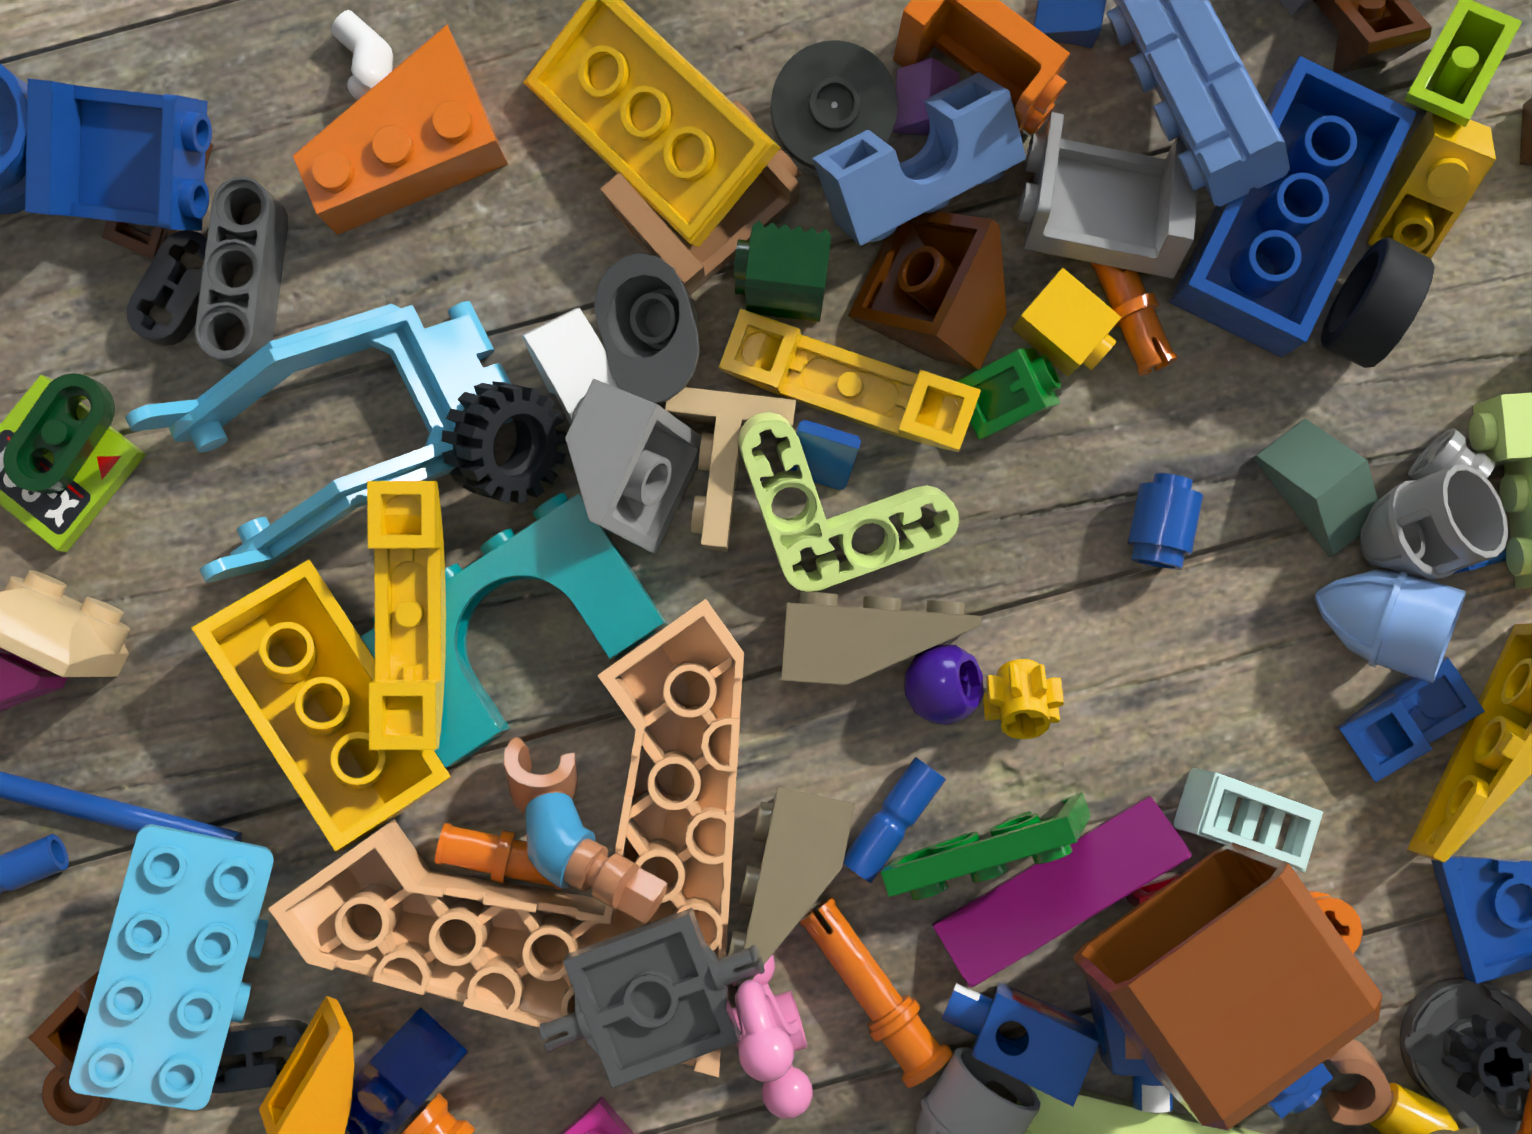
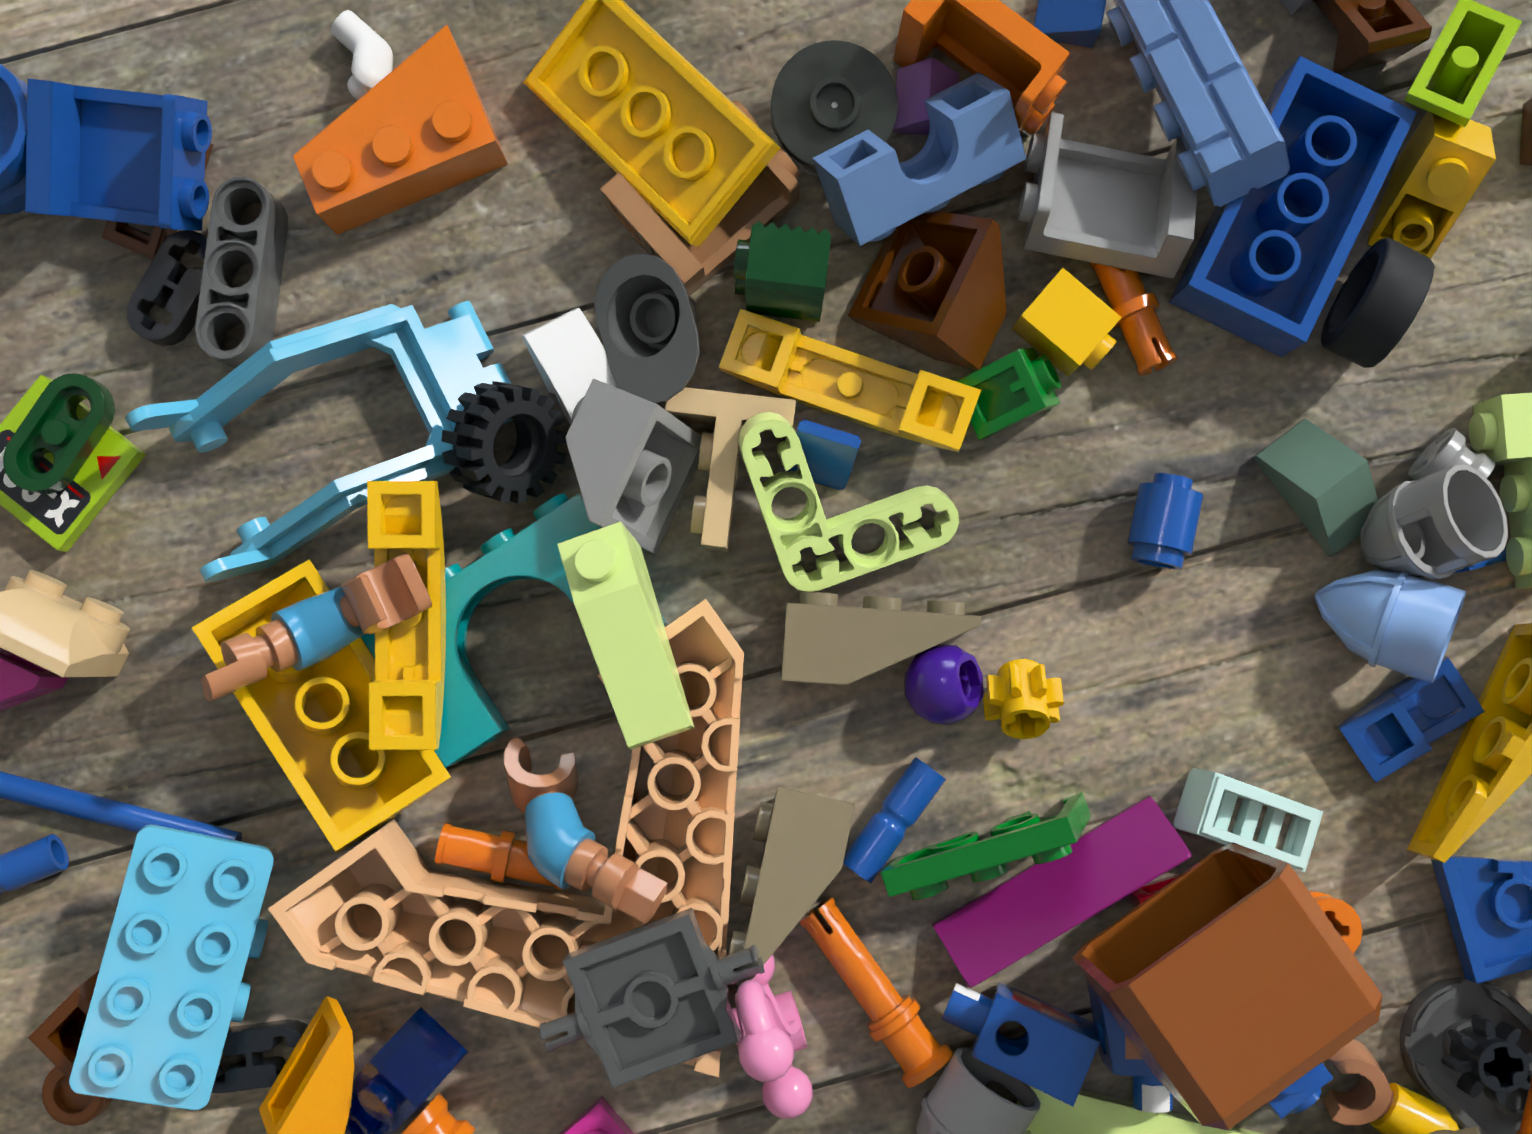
none -> nougat piece [200,553,432,702]
none -> yellowish green slope [557,521,695,750]

